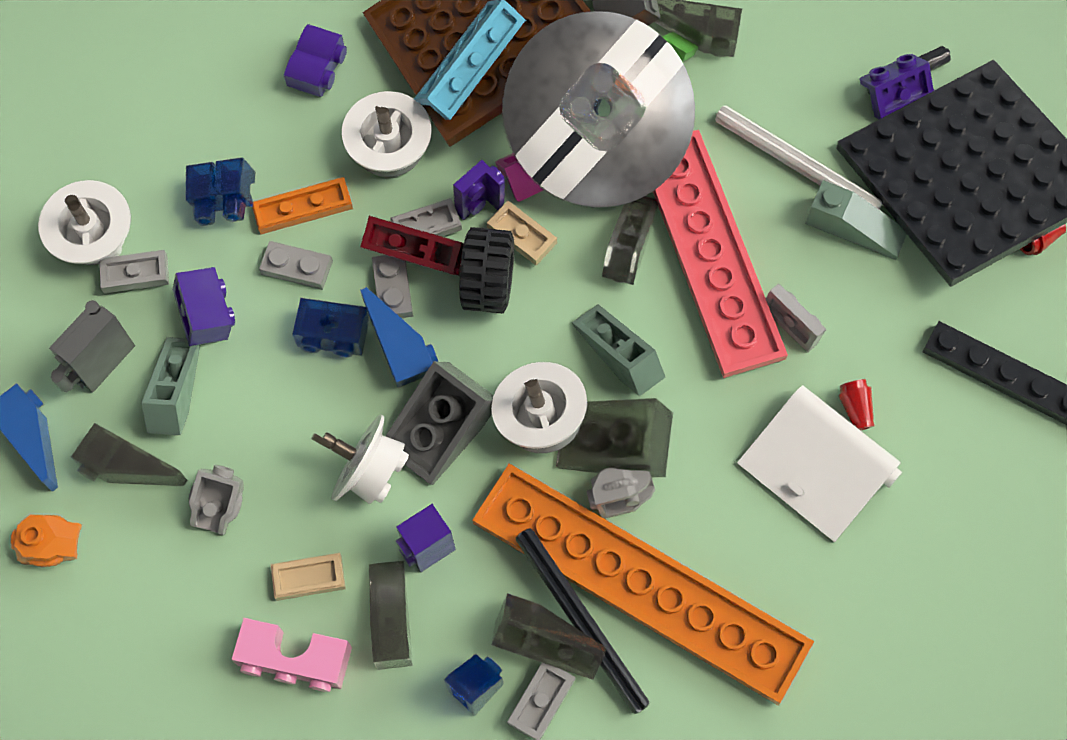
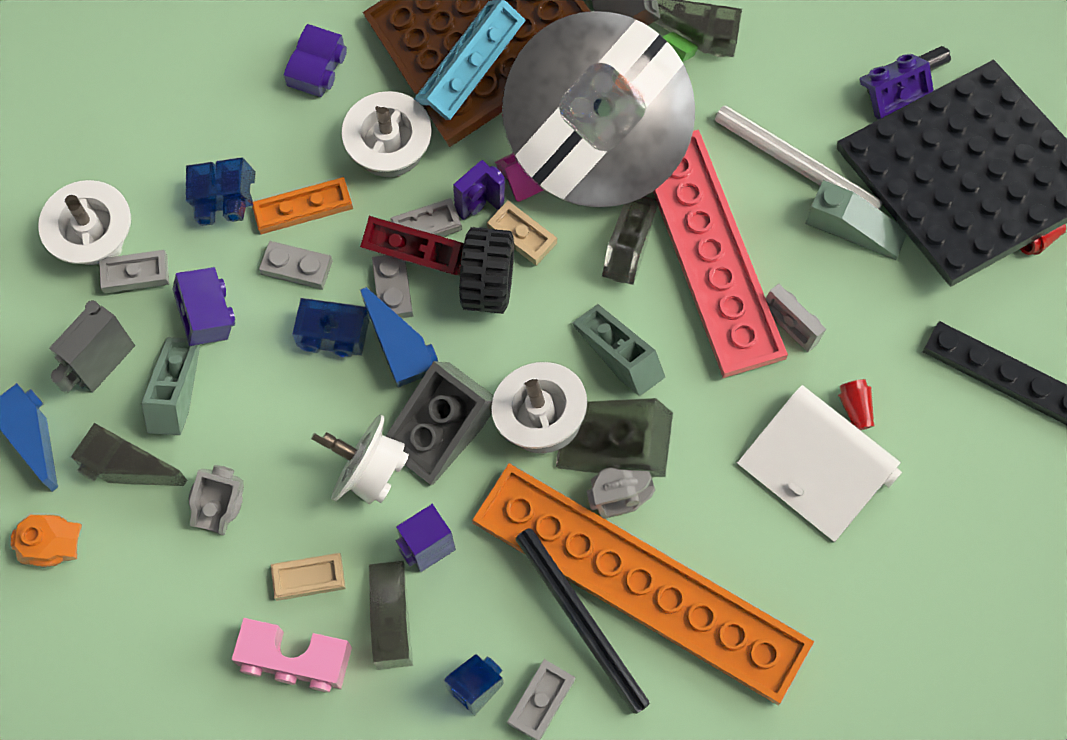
clear smoke slope [491,593,606,680] -> none

